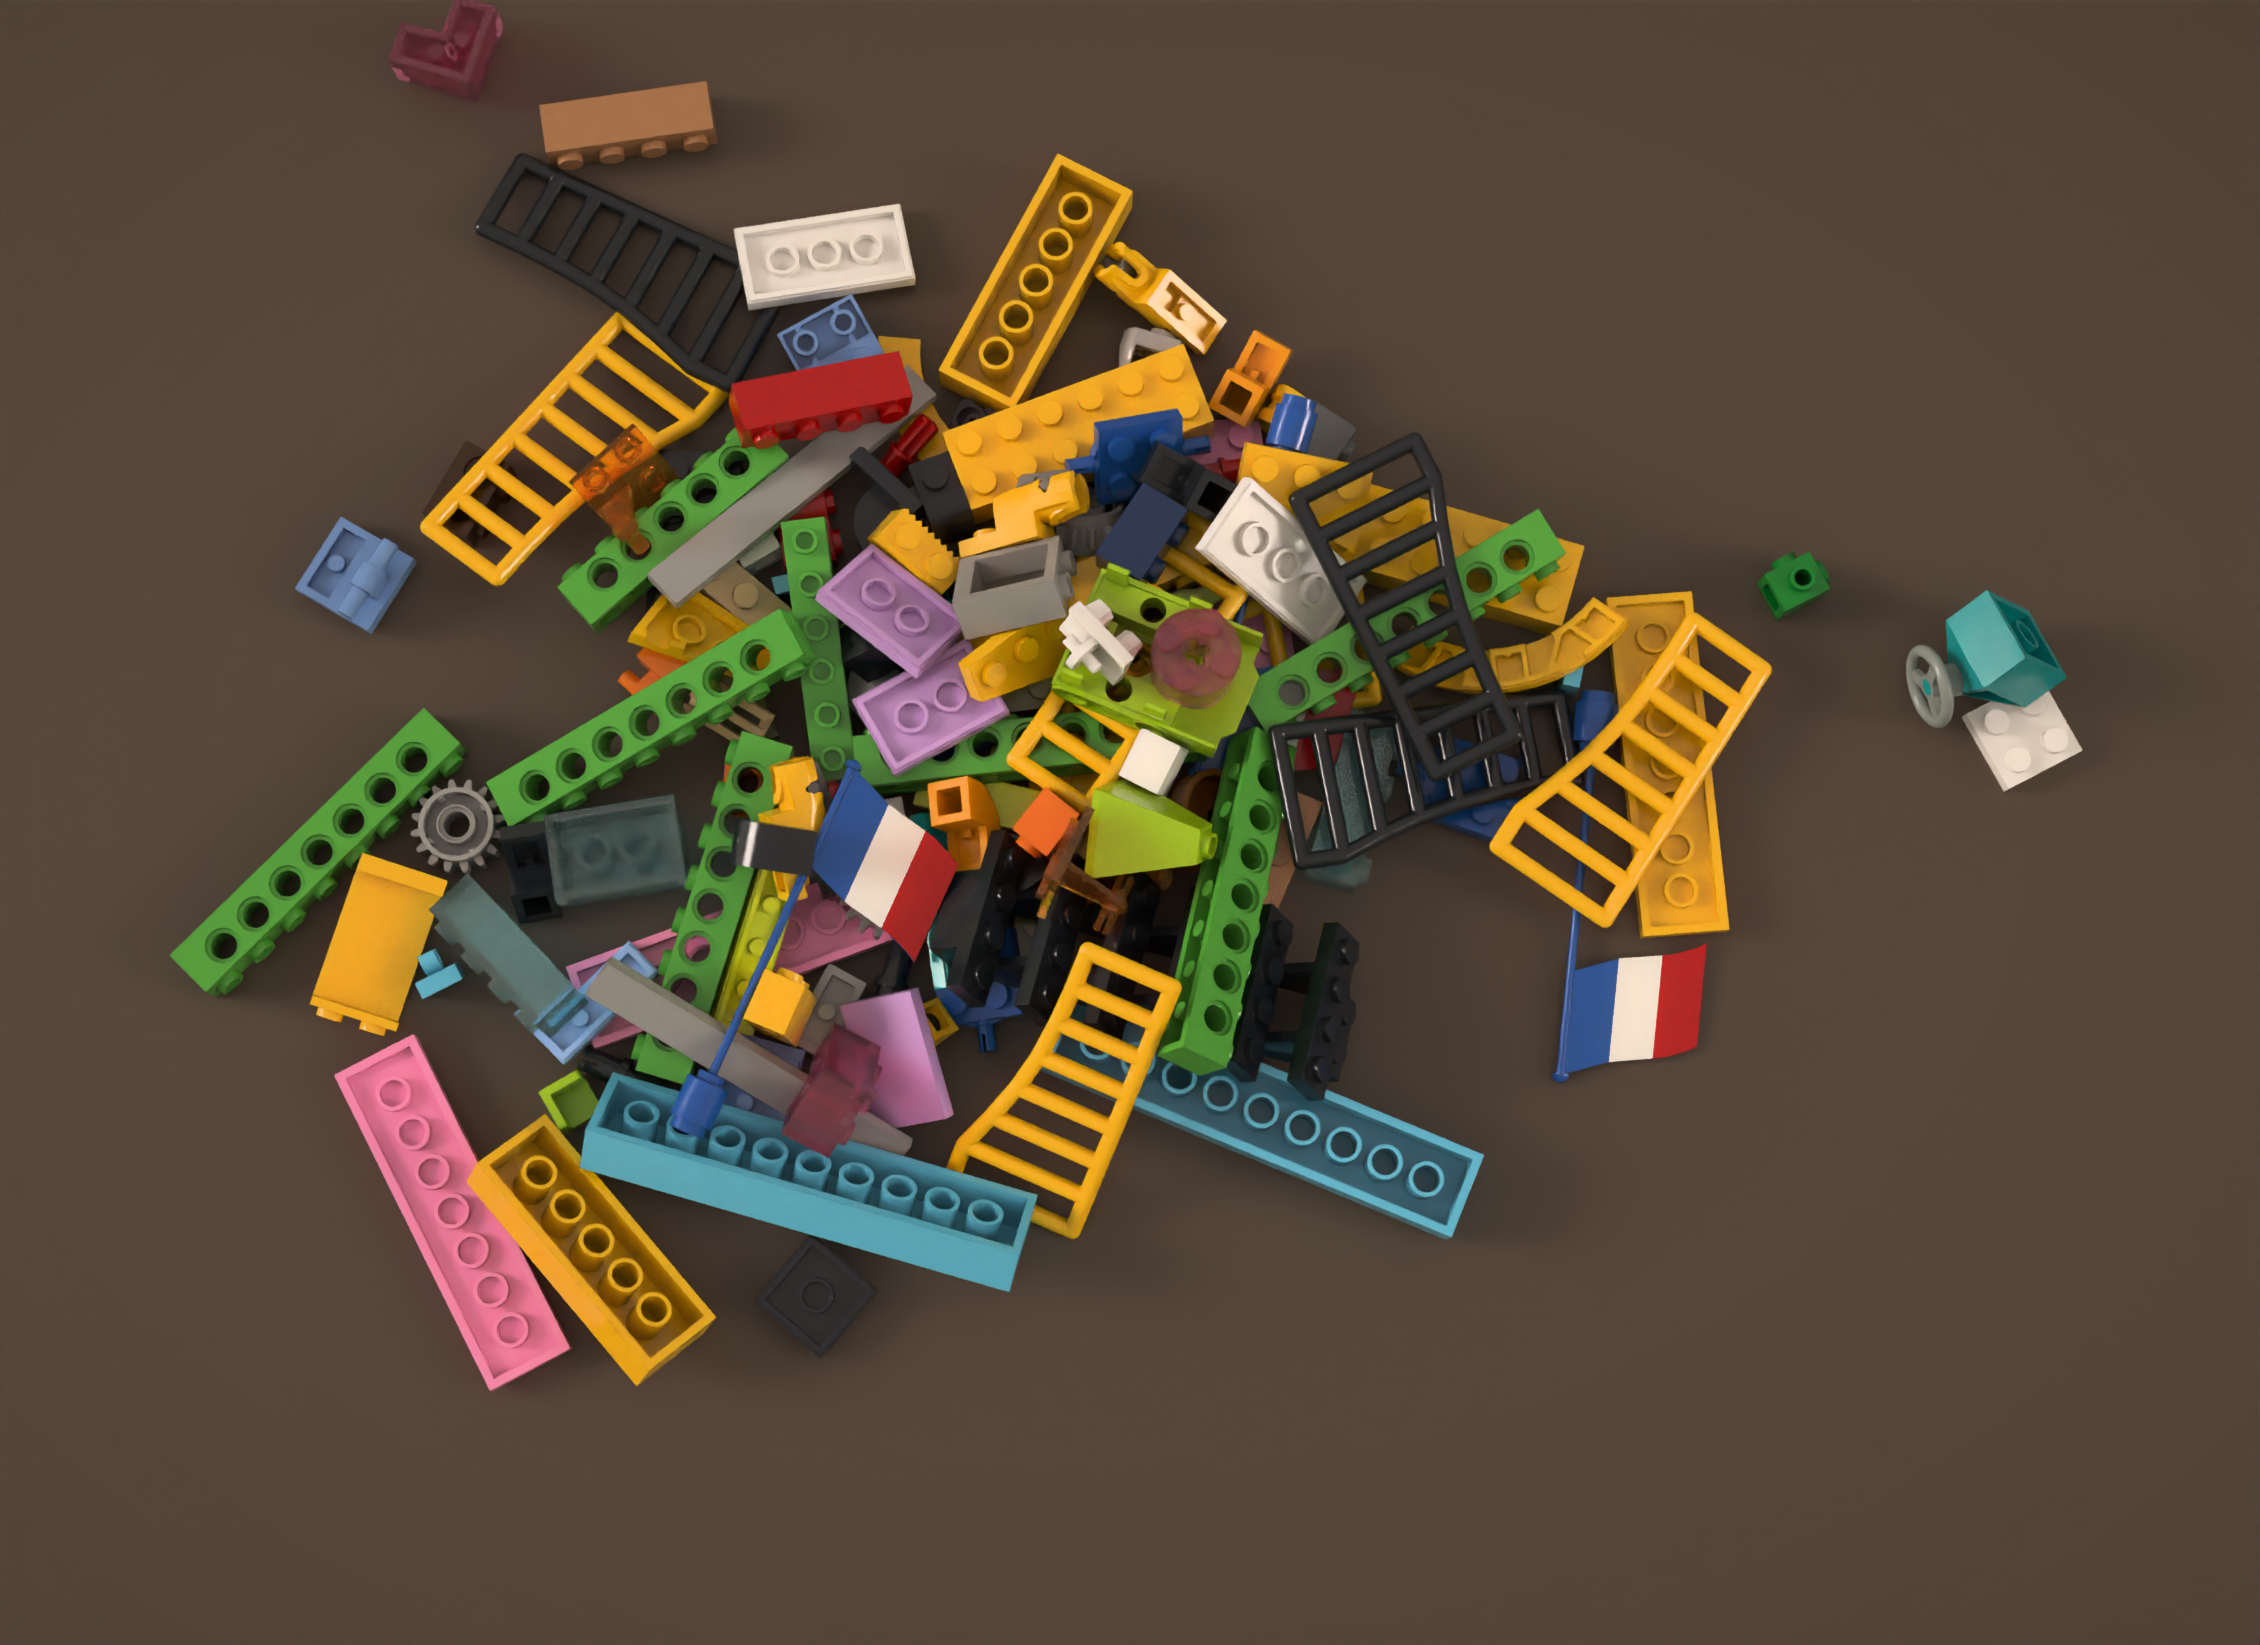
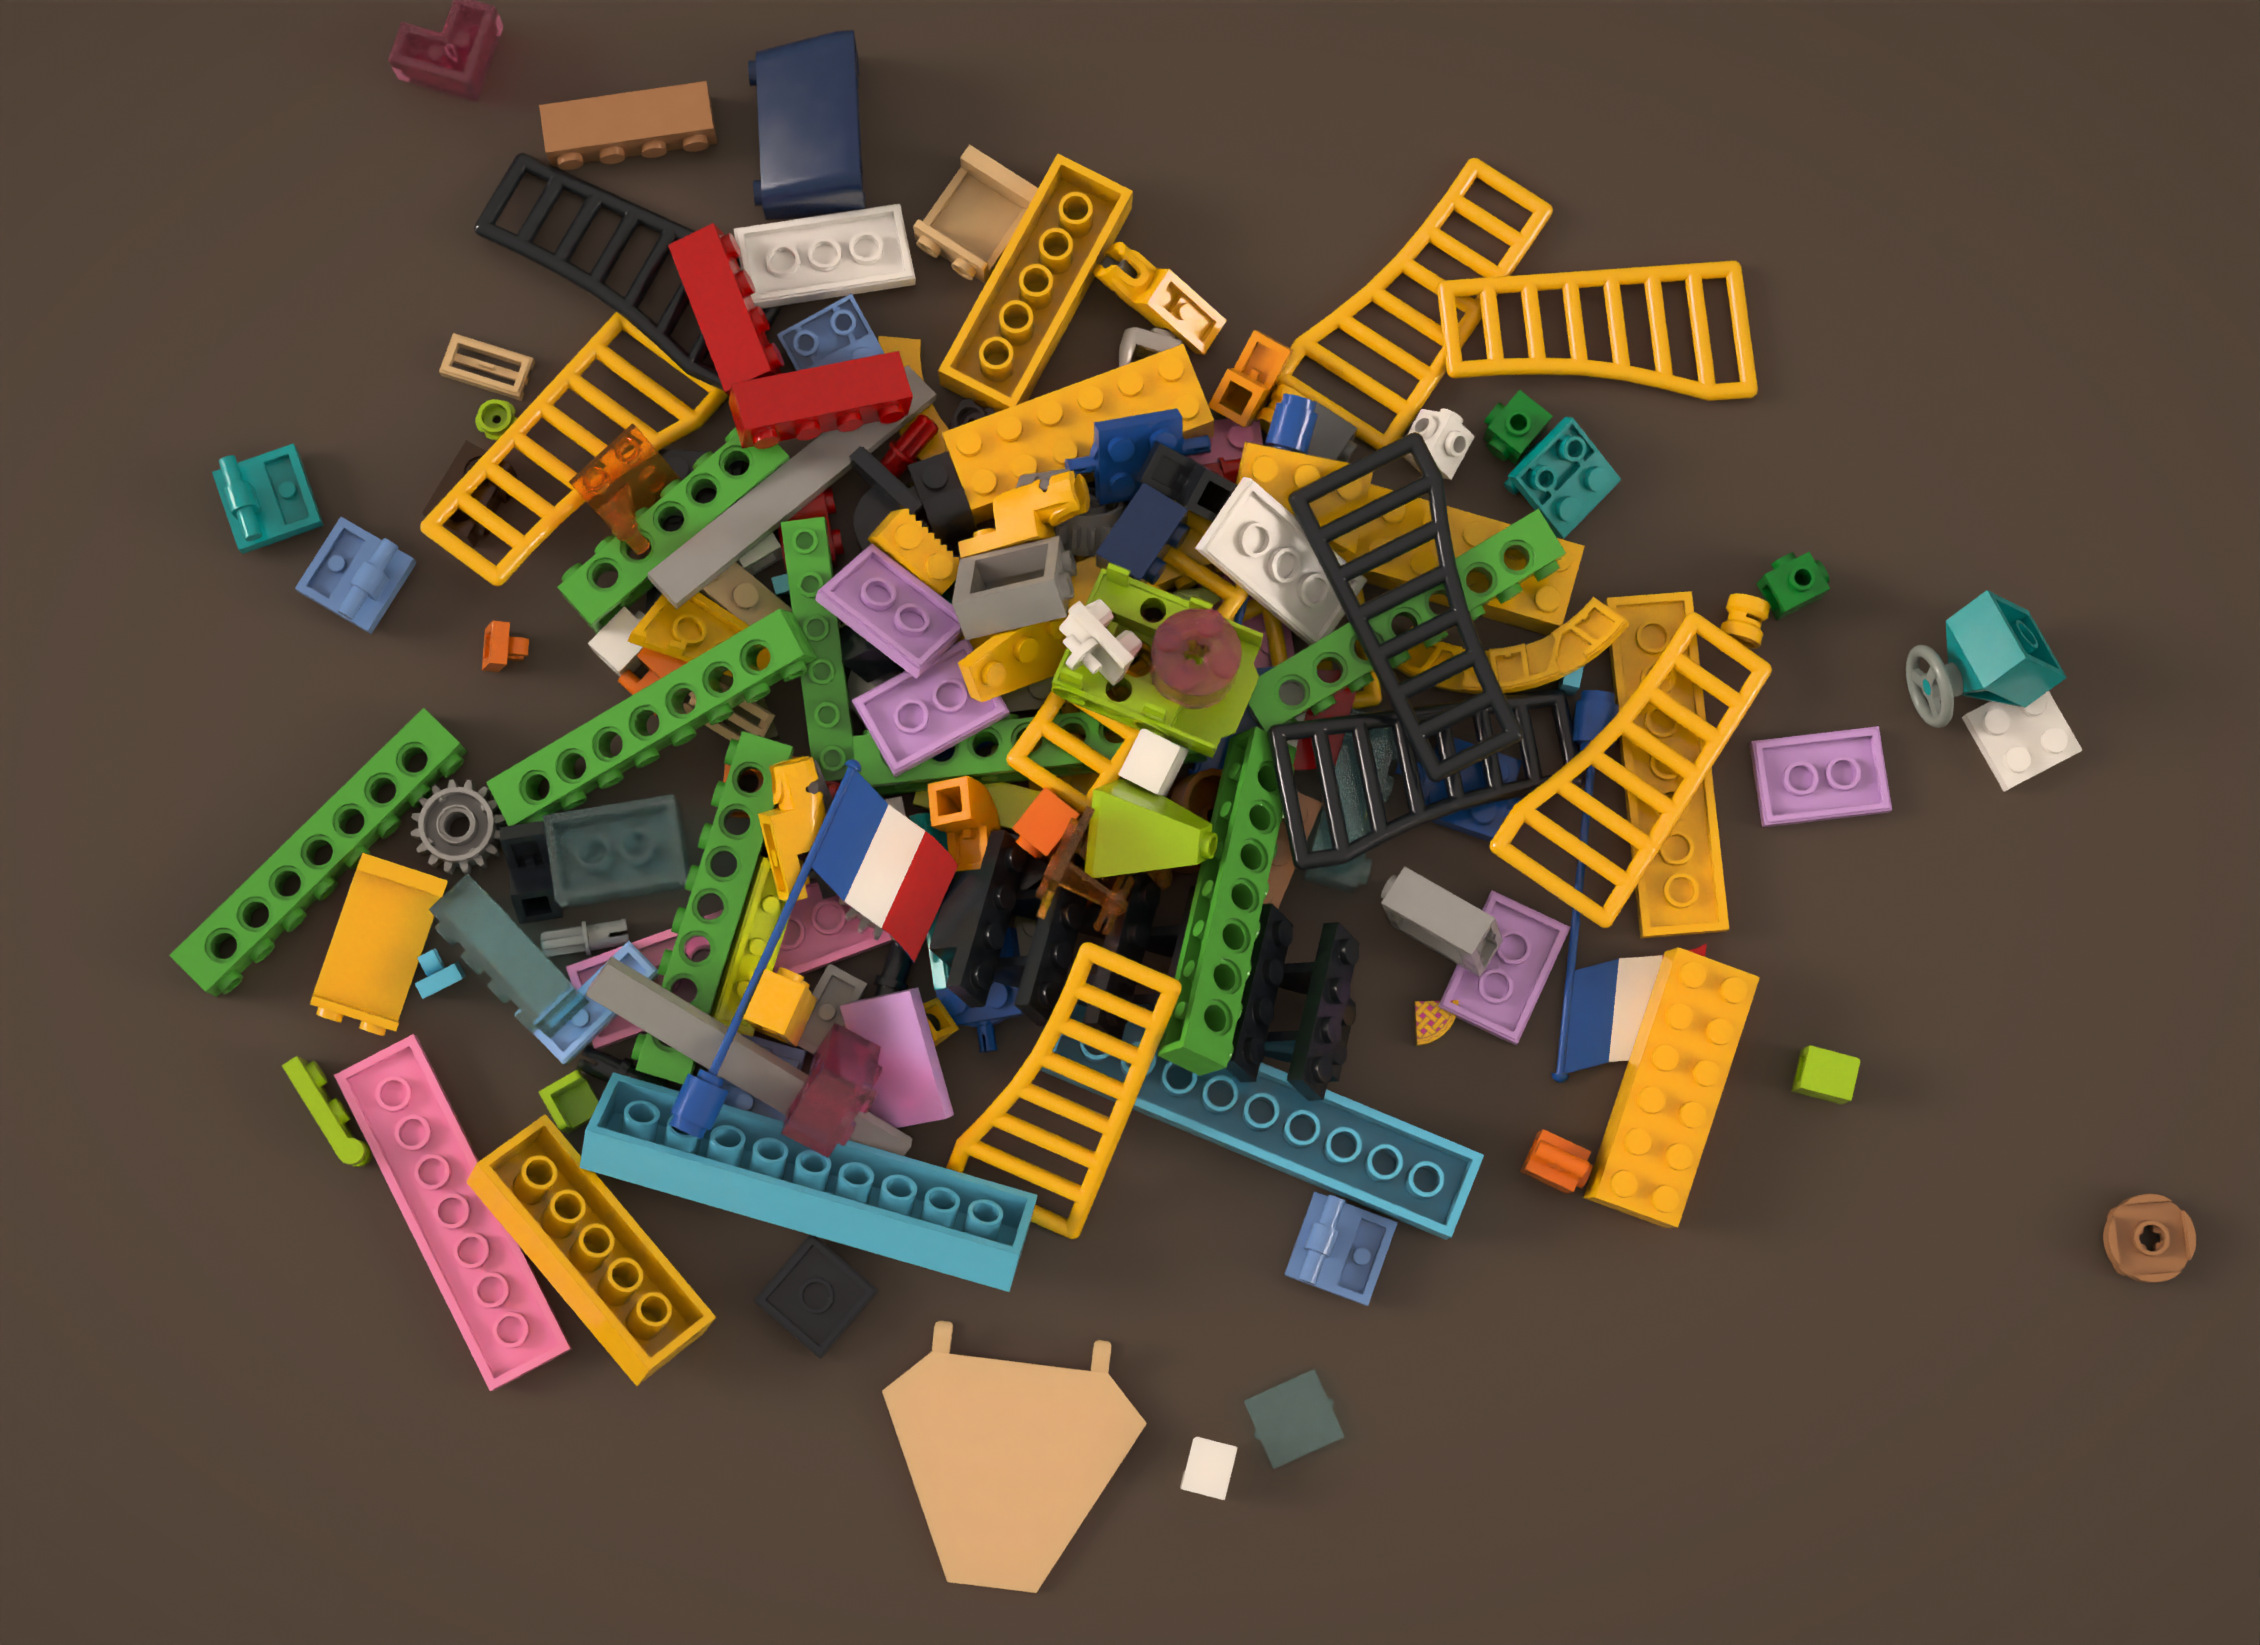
black brick [730,818,818,877] -> none
none -> teal plate [212,443,324,554]
none -> lime plate [281,1056,373,1167]
none -> tan tile [439,333,535,401]
none -> lime plate [475,399,517,440]
none -> orange tile [482,620,529,672]
none -> light grey axle [540,918,629,957]
none -> white brick [588,606,645,676]
none -> red brick [668,223,784,396]
none -> dark blue windscreen [748,30,866,220]
none -> tan flag [882,1320,1147,1593]
none -> tan panel [913,144,1038,284]
none -> white panel [1180,1437,1238,1500]
none -> clear light blue piece [1243,1369,1344,1469]
none -> yellow bar [1275,158,1553,450]
none -> medium blue plate [1284,1192,1398,1306]
none -> light grey window [1381,866,1503,977]
none -> white brick [1404,408,1475,480]
none -> yellow tile [1414,1000,1459,1046]
none -> yellow bar [1437,261,1758,401]
none -> lavender tile [1438,890,1571,1046]
none -> green brick [1483,390,1553,465]
none -> teal plate [1503,417,1622,539]
none -> orange brick [1520,1129,1593,1194]
none -> yellow brick [1583,947,1760,1228]
none -> yellow wheel [1720,593,1771,649]
none -> lavender tile [1749,726,1892,828]
none -> lime panel [1791,1045,1860,1104]
none -> medium nougat plate [2103,1194,2196,1283]

